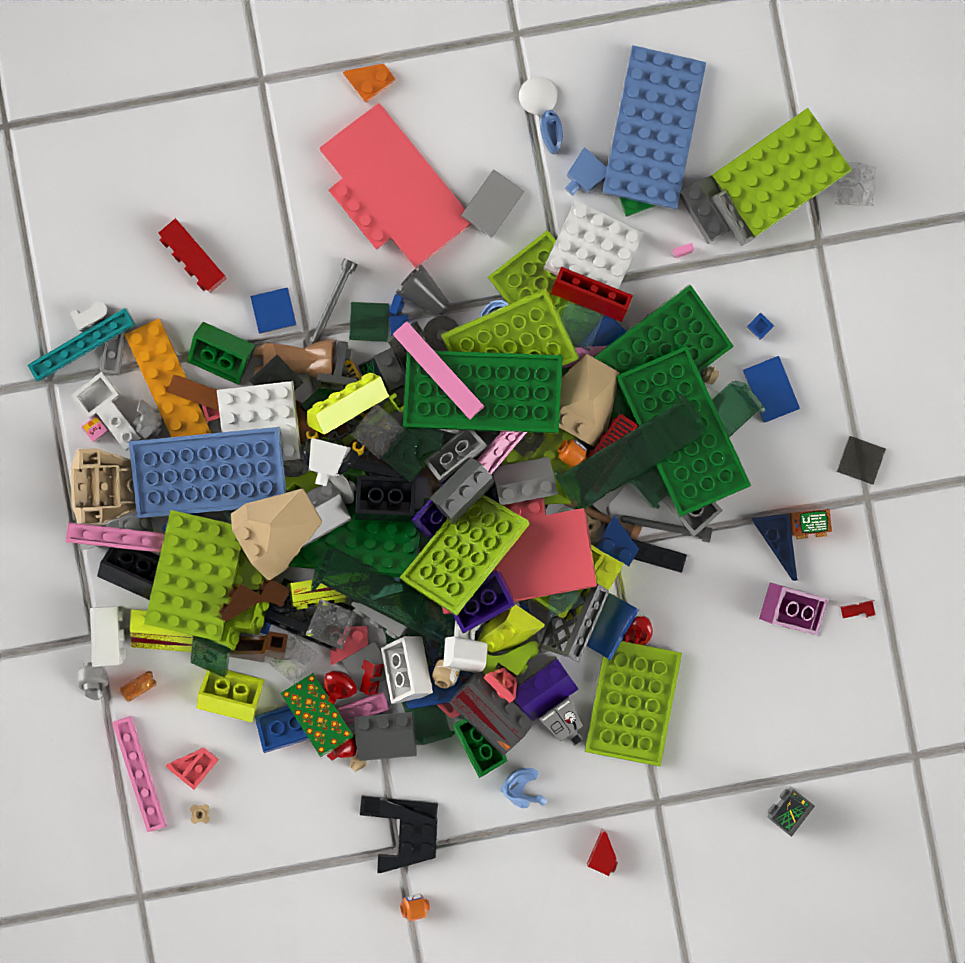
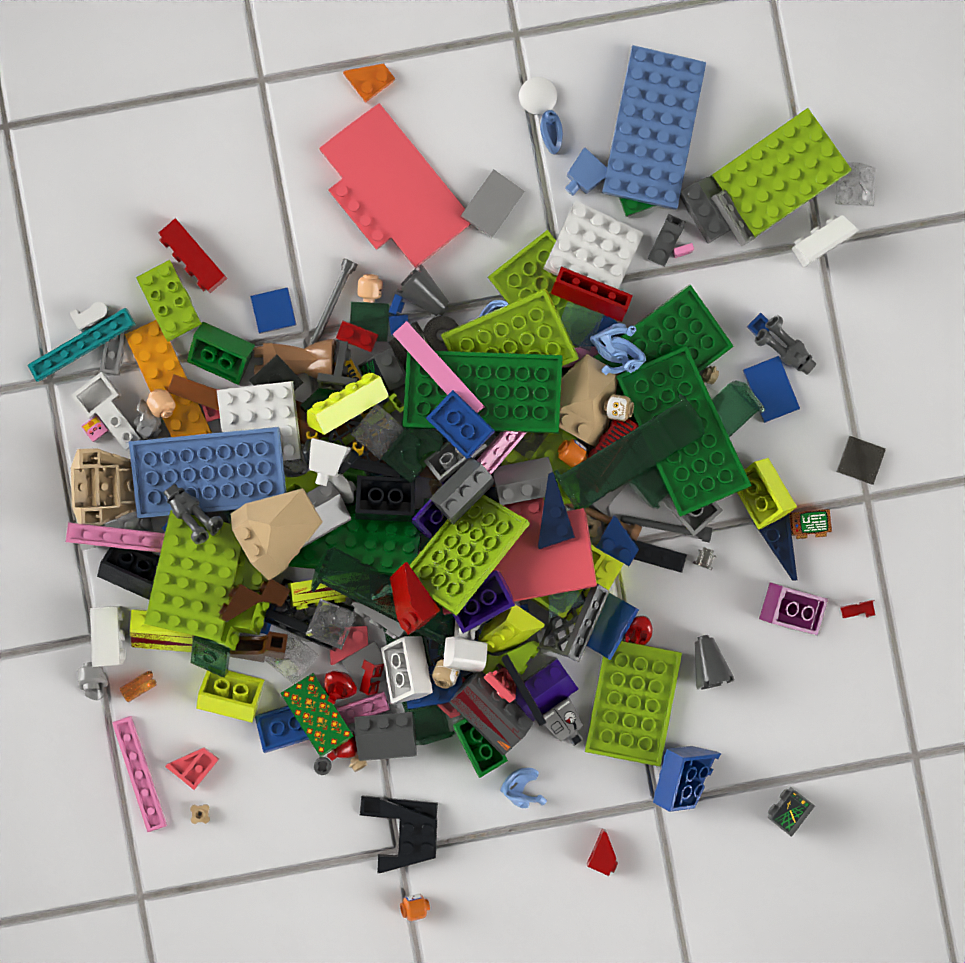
none -> lime plate [136,260,202,342]
none -> light nougat head [147,389,176,418]
none -> dark grey piece [164,484,223,544]
none -> dark grey bush [314,757,332,775]
none -> red plate [336,321,379,353]
none -> light nougat head [357,274,383,303]
none -> red slope [390,562,440,635]
none -> blue tile [426,390,495,459]
none -> black tile [501,654,547,726]
none -> dark blue wing [538,472,575,549]
none -> light blue helmet [590,323,636,363]
none -> light blue helmet [601,336,646,375]
none -> head [604,394,634,421]
none -> dark grey bracket [647,214,685,267]
none -> blue wedge [653,746,721,812]
none -> clear smoke brick [693,547,716,570]
none -> dark grey cone [695,635,734,690]
none -> neon yellow slope [737,458,797,530]
none -> dark grey piece [755,315,816,375]
none -> white slope [792,215,859,268]

